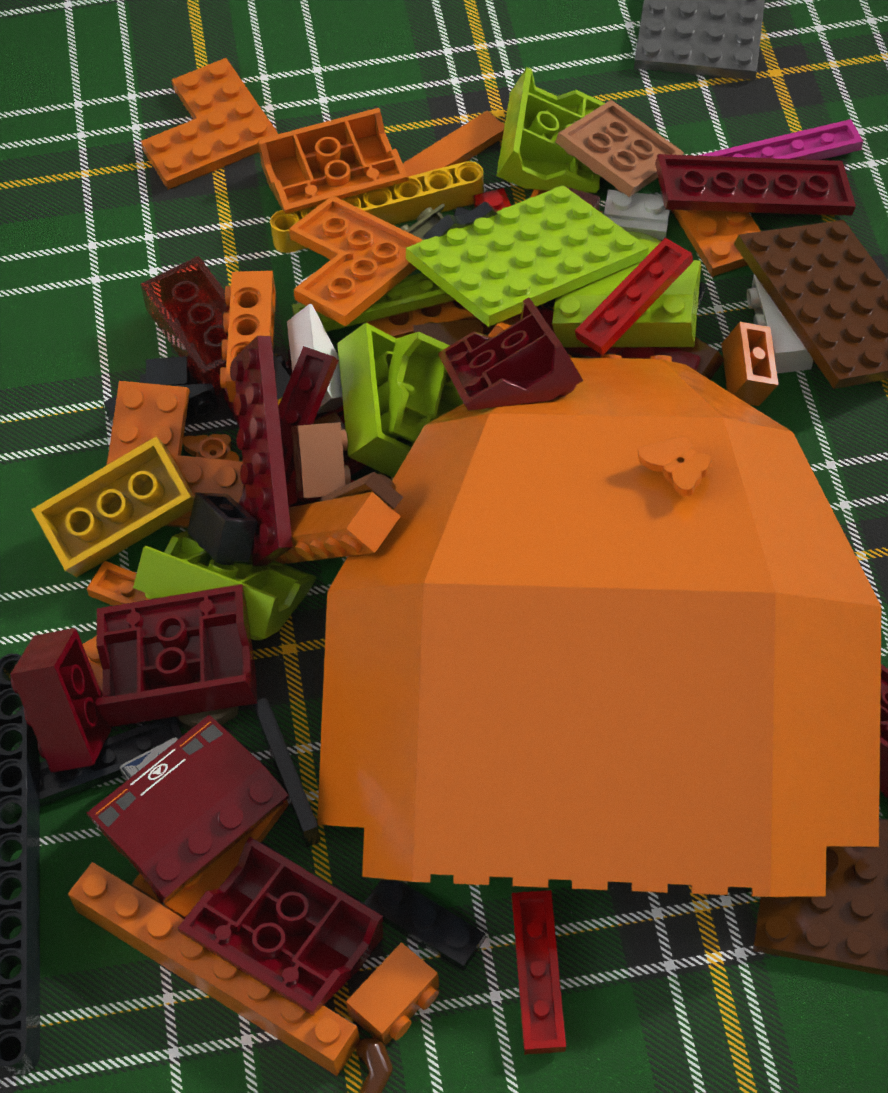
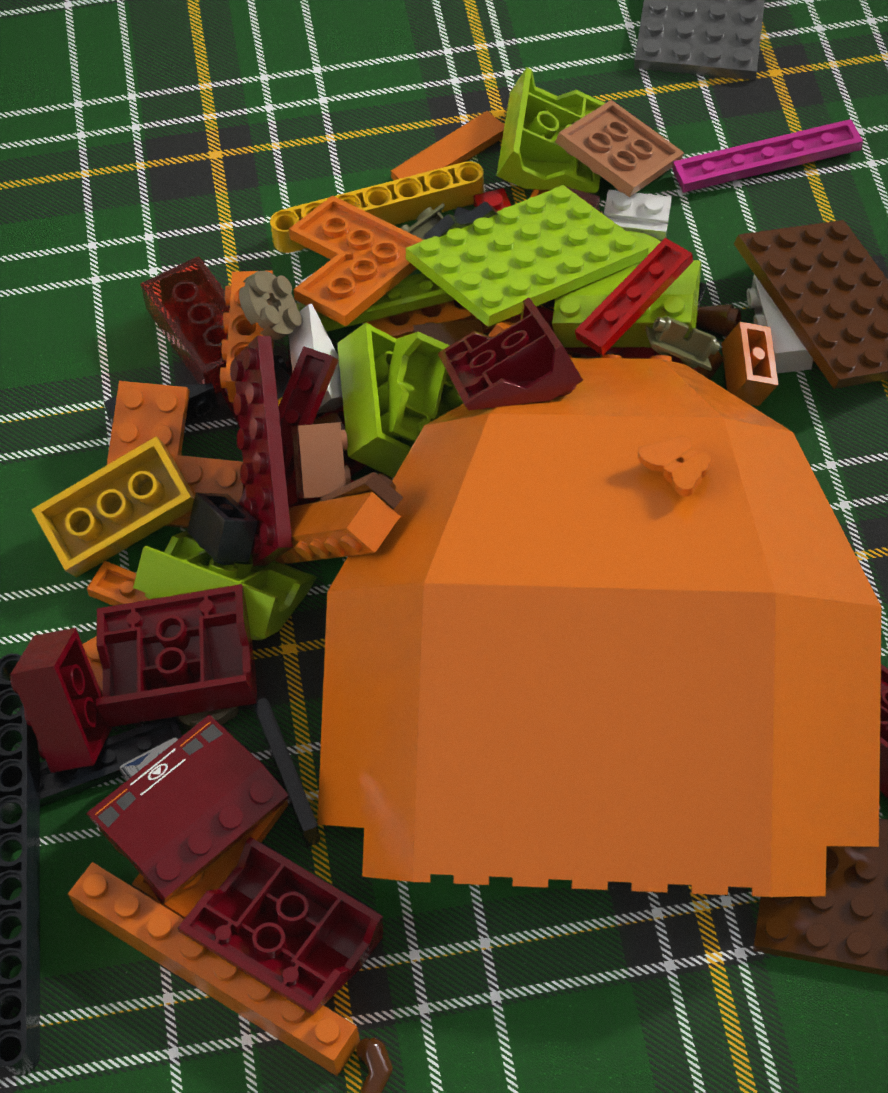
black brick [140,356,191,385] -> none
orange plate [141,58,278,190] -> none
orange animal [183,434,239,461] -> none
orange piece [258,108,409,214] -> none
orange brick [346,942,439,1046] -> none
black plate [364,879,486,971] -> none
red plate [511,890,566,1055] -> none
dark red plate [655,154,856,216] -> none
orange plate [672,210,760,277] -> none
none -> dark tan plate [239,271,303,340]
none -> olive hinge [645,316,720,371]
none -> reddish brown cone [696,304,742,337]

